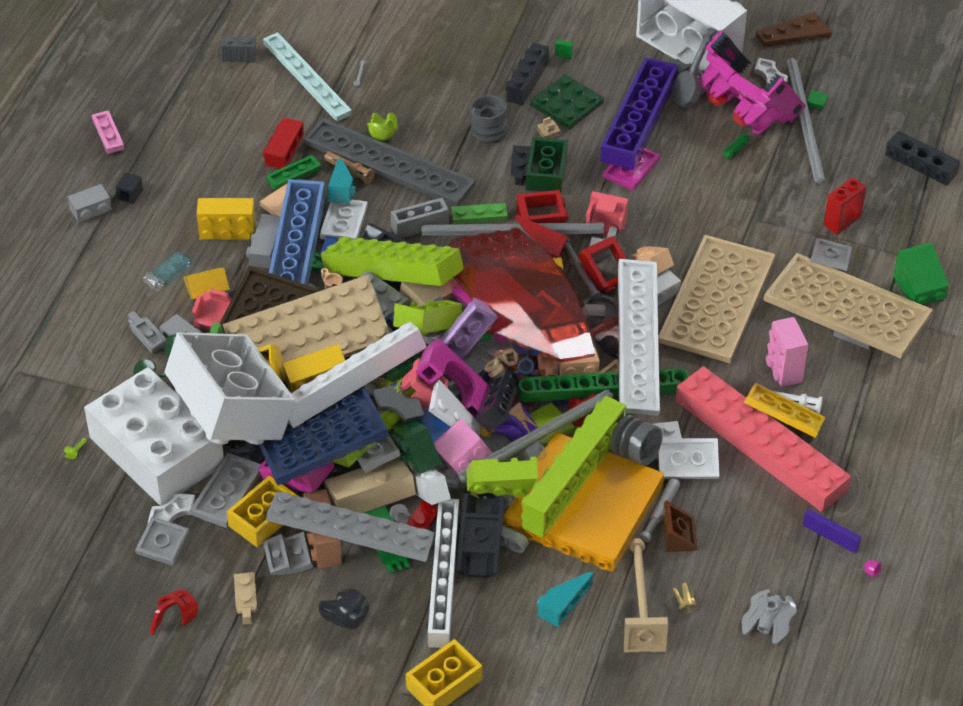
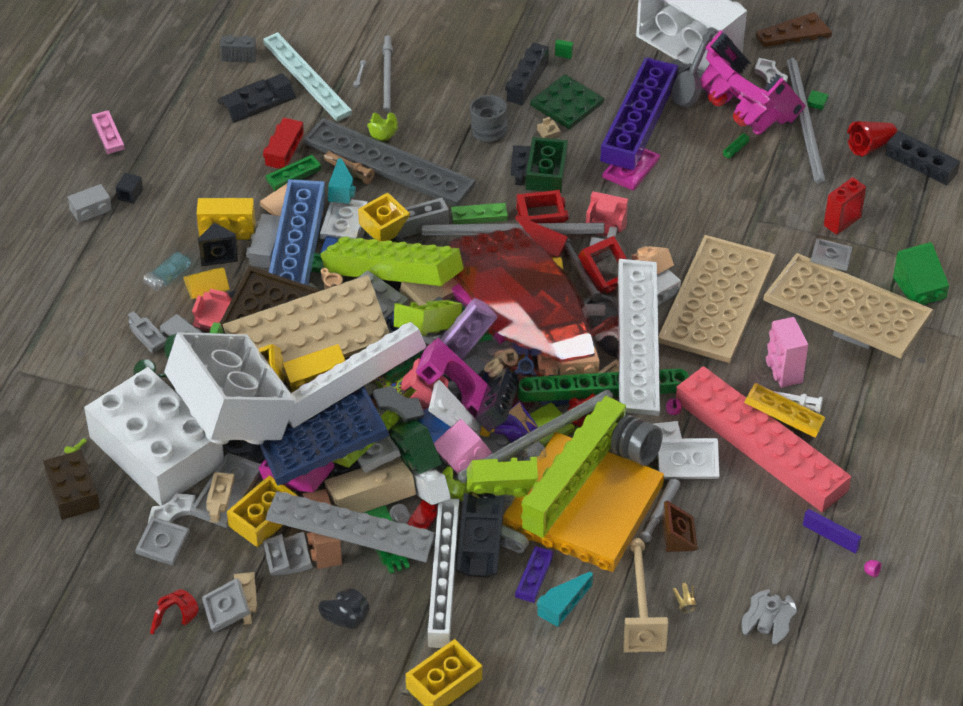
none -> dark brown brick [43,450,100,520]
none -> black slope [198,223,238,267]
none -> light grey tile [202,578,251,633]
none -> tan hinge [206,472,235,523]
none -> black piece [218,73,296,123]
none -> yellow slope [358,193,410,241]
none -> light grey bar [382,35,393,112]
none -> lime cap [442,467,472,502]
none -> dark purple tile [515,546,554,603]
none -> dark pink hinge [666,398,682,415]
none -> red cone [847,121,897,156]

